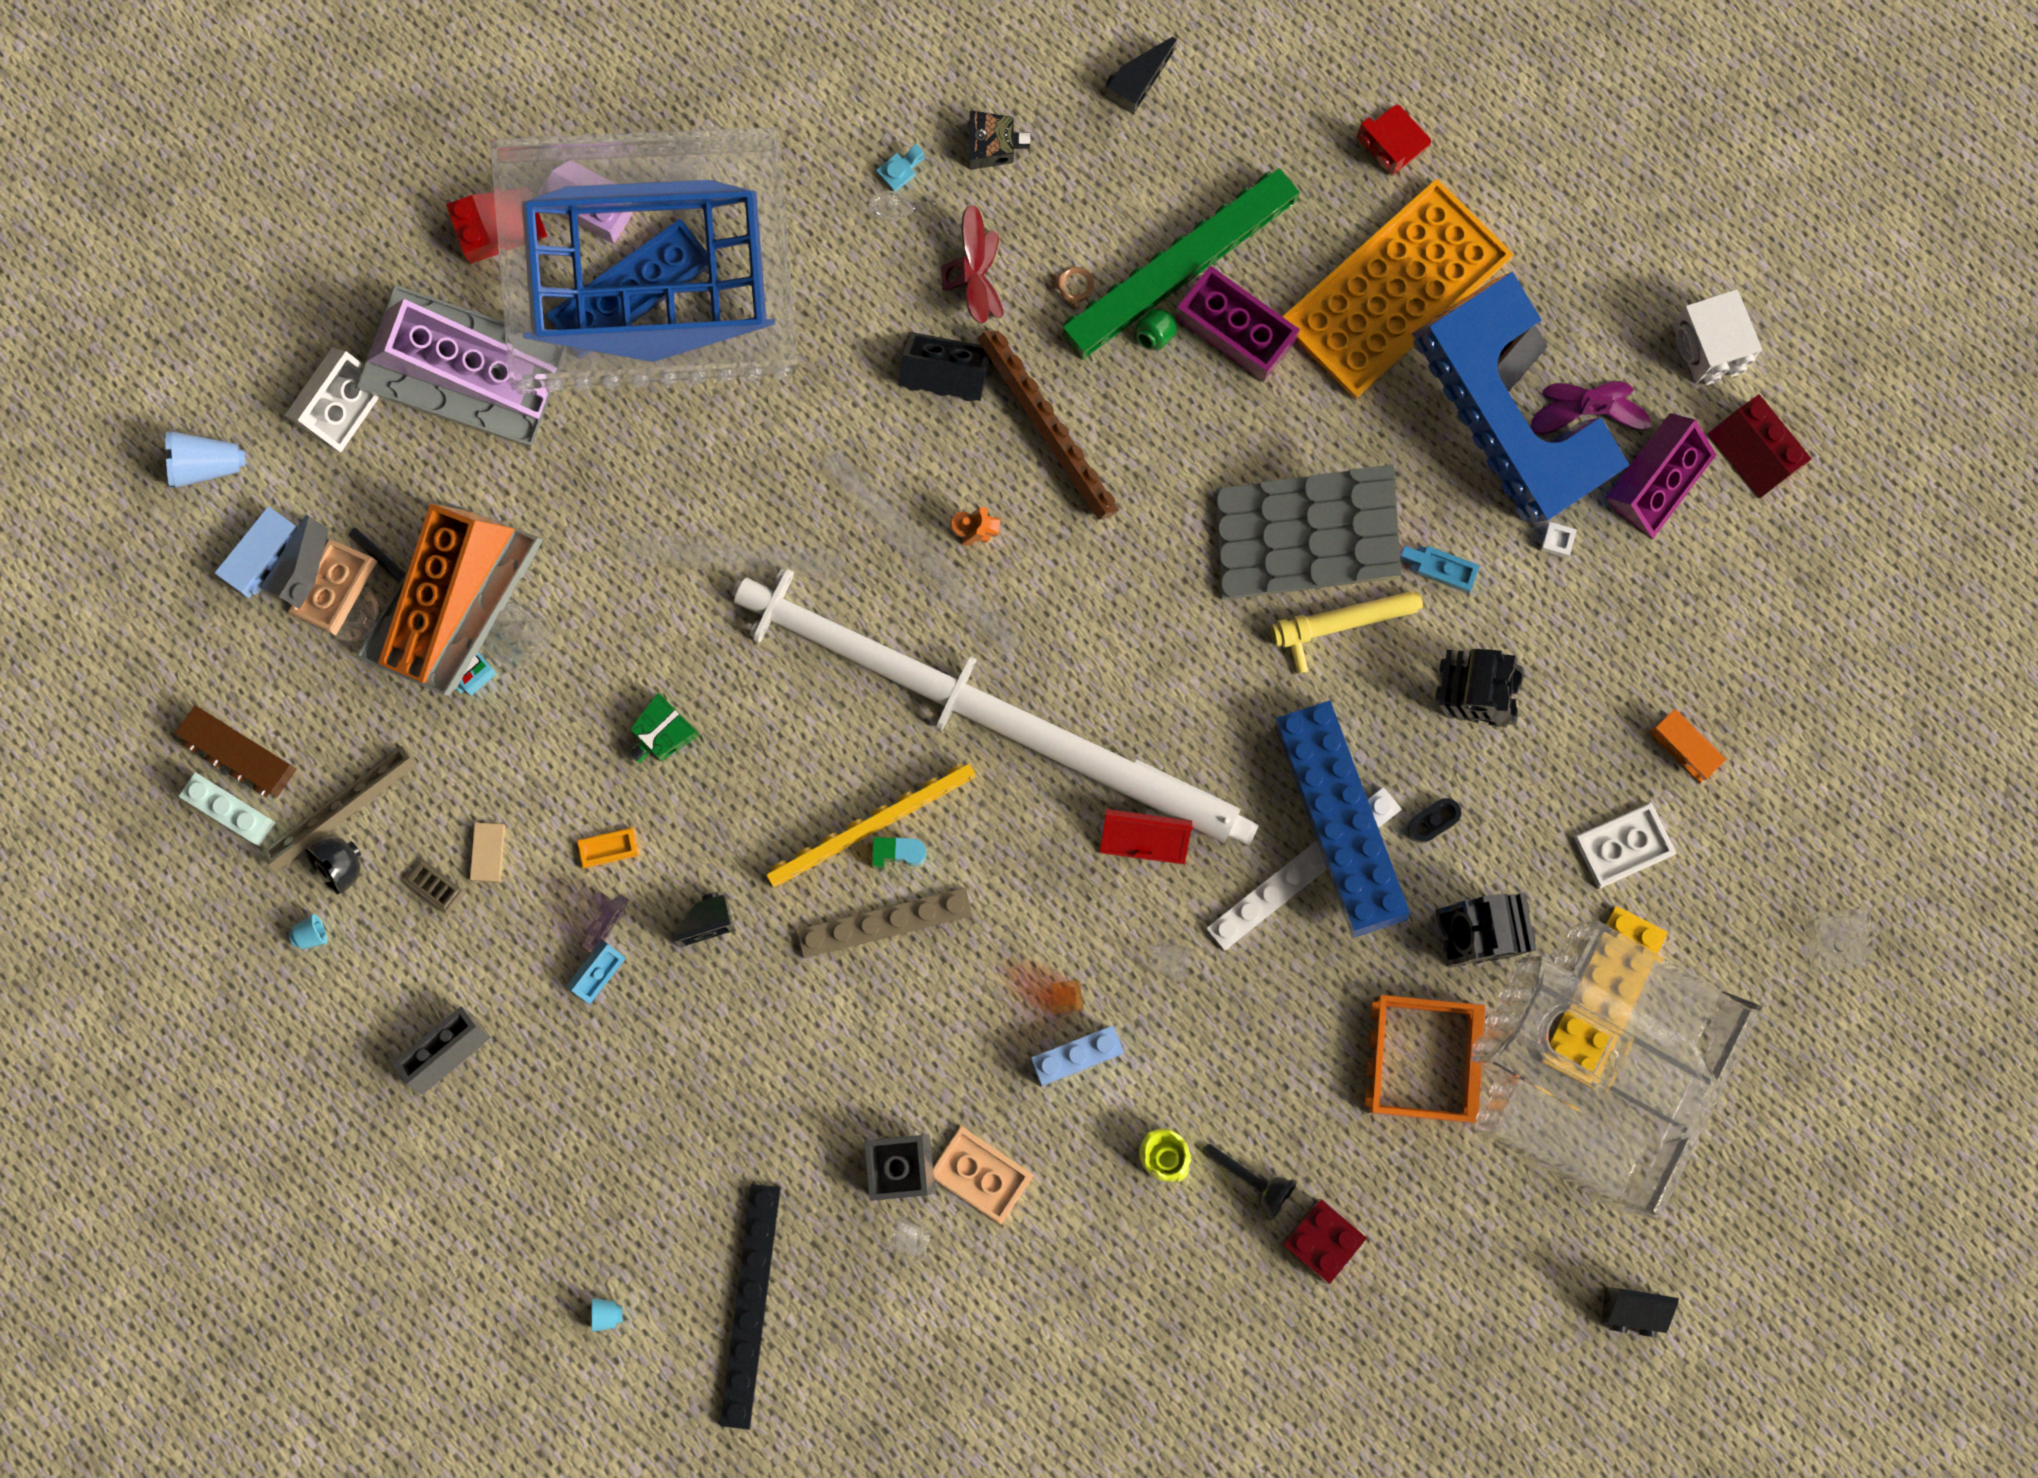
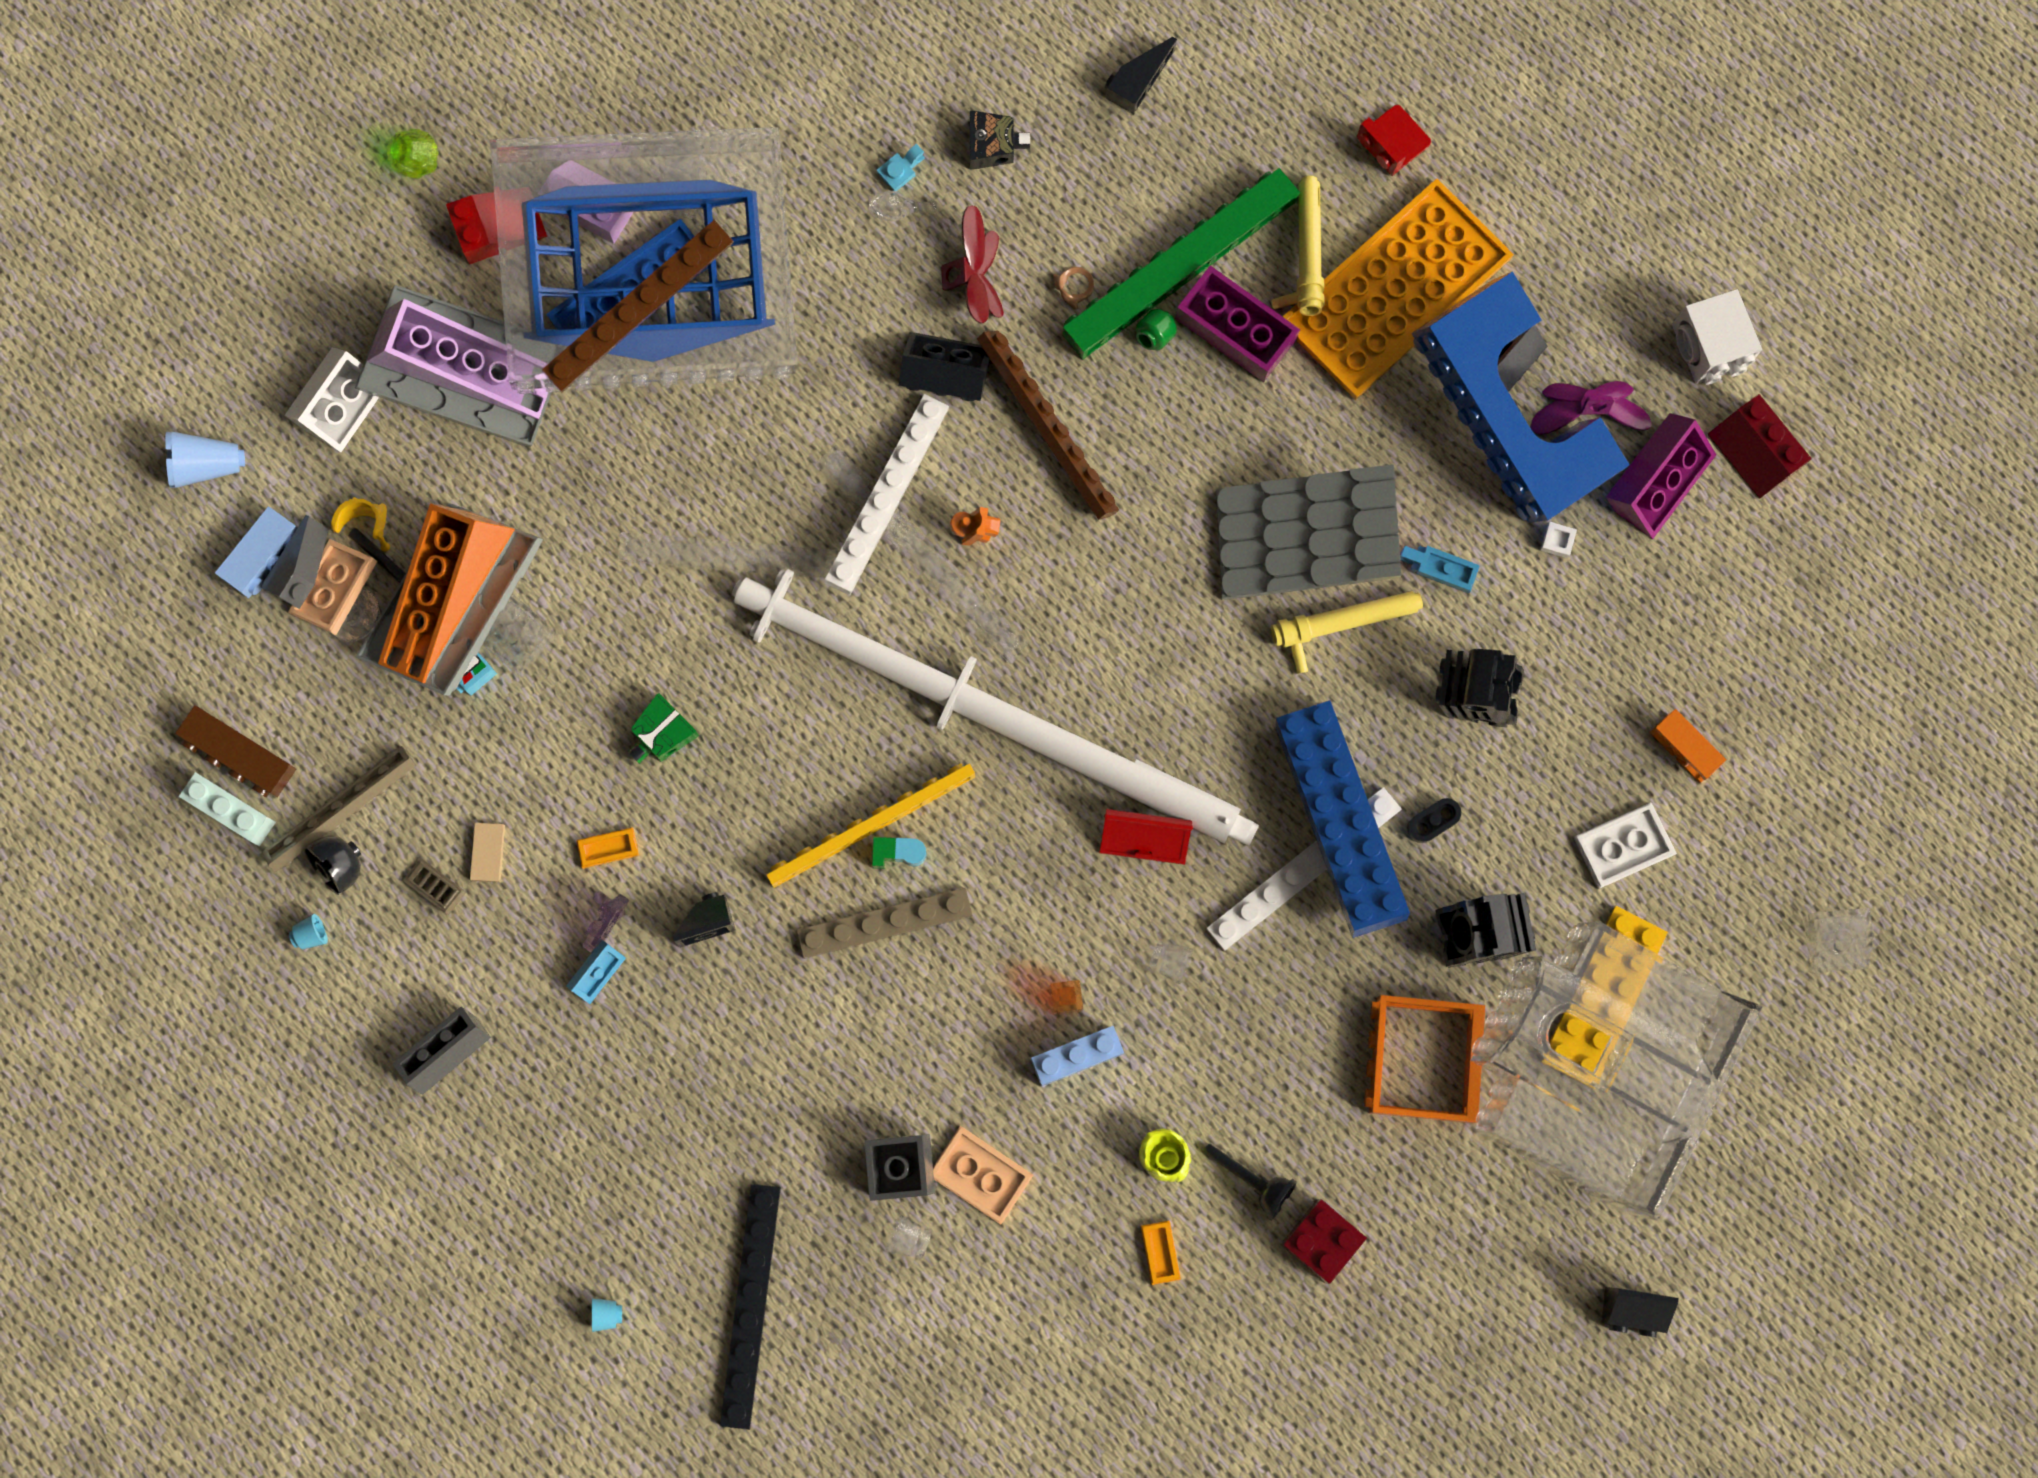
none -> yellow helmet [331,497,390,552]
none -> clear neon green hair [386,129,439,179]
none -> reddish brown plate [542,220,733,393]
none -> white plate [824,394,949,595]
none -> light orange tile [1140,1220,1181,1285]
none -> light yellow cylinder [1272,176,1325,316]

